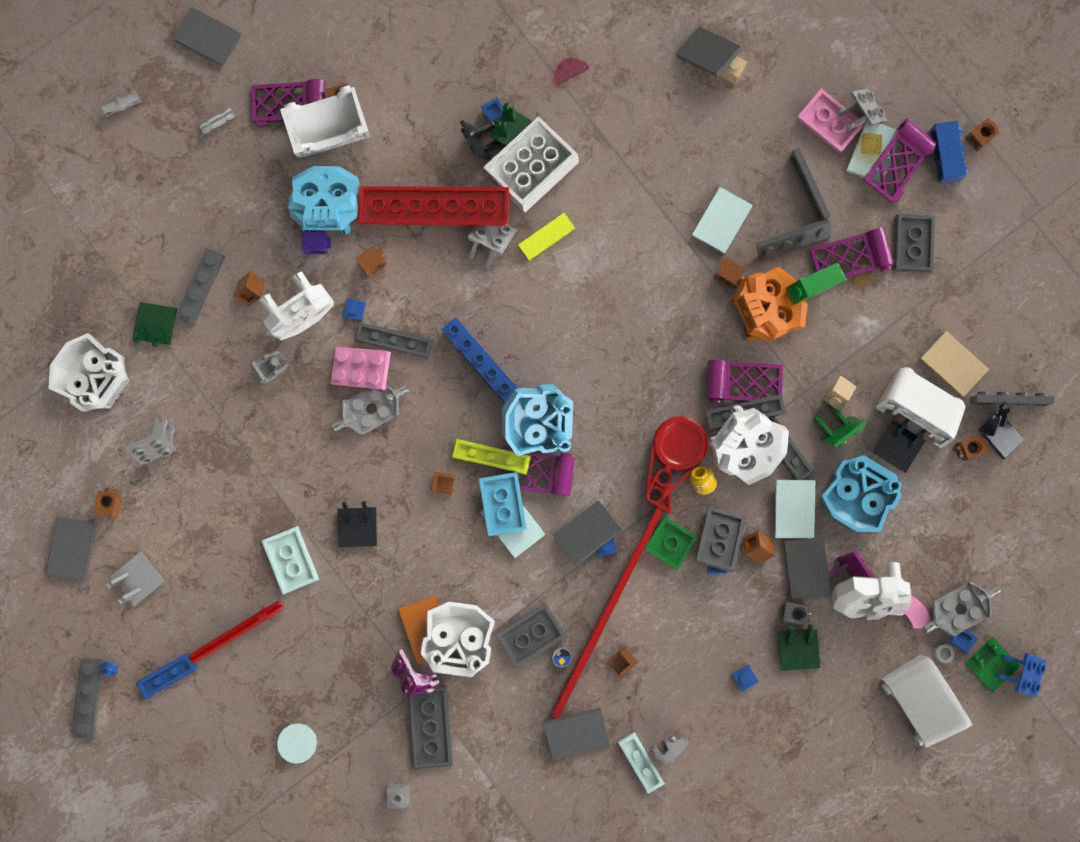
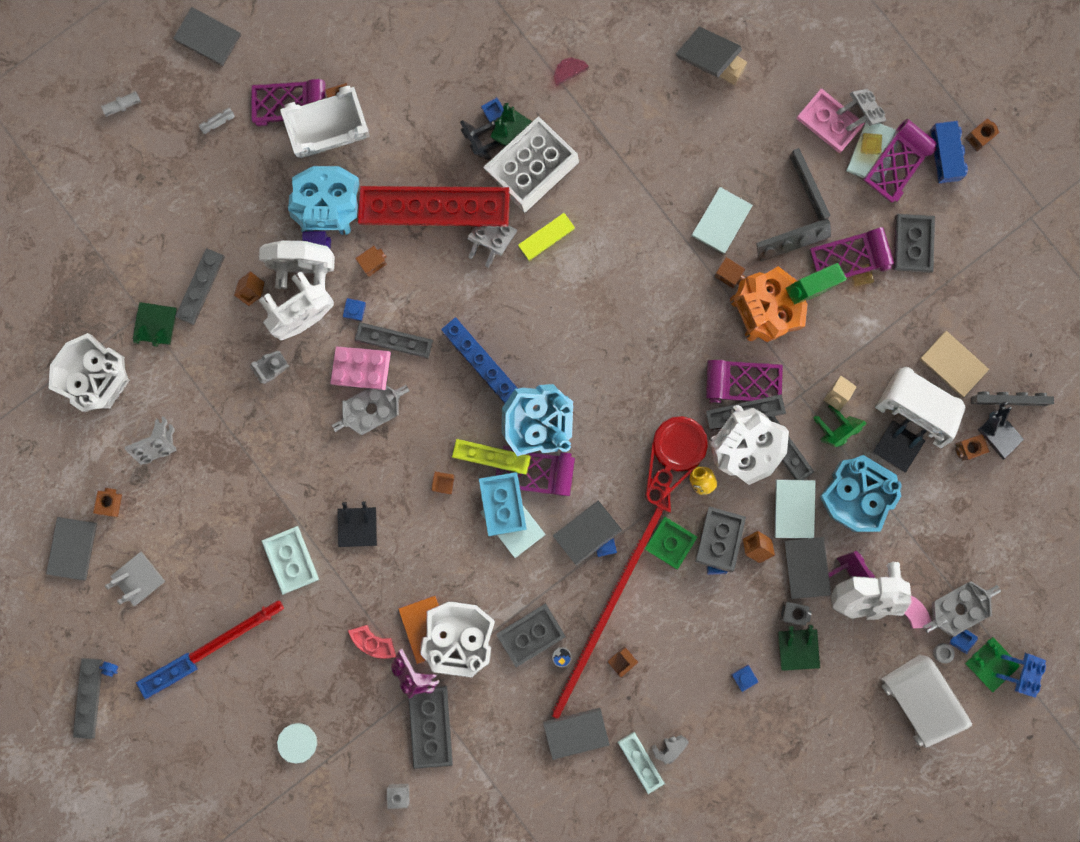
none -> white brick [259,241,335,289]
none -> coral tile [348,625,396,659]

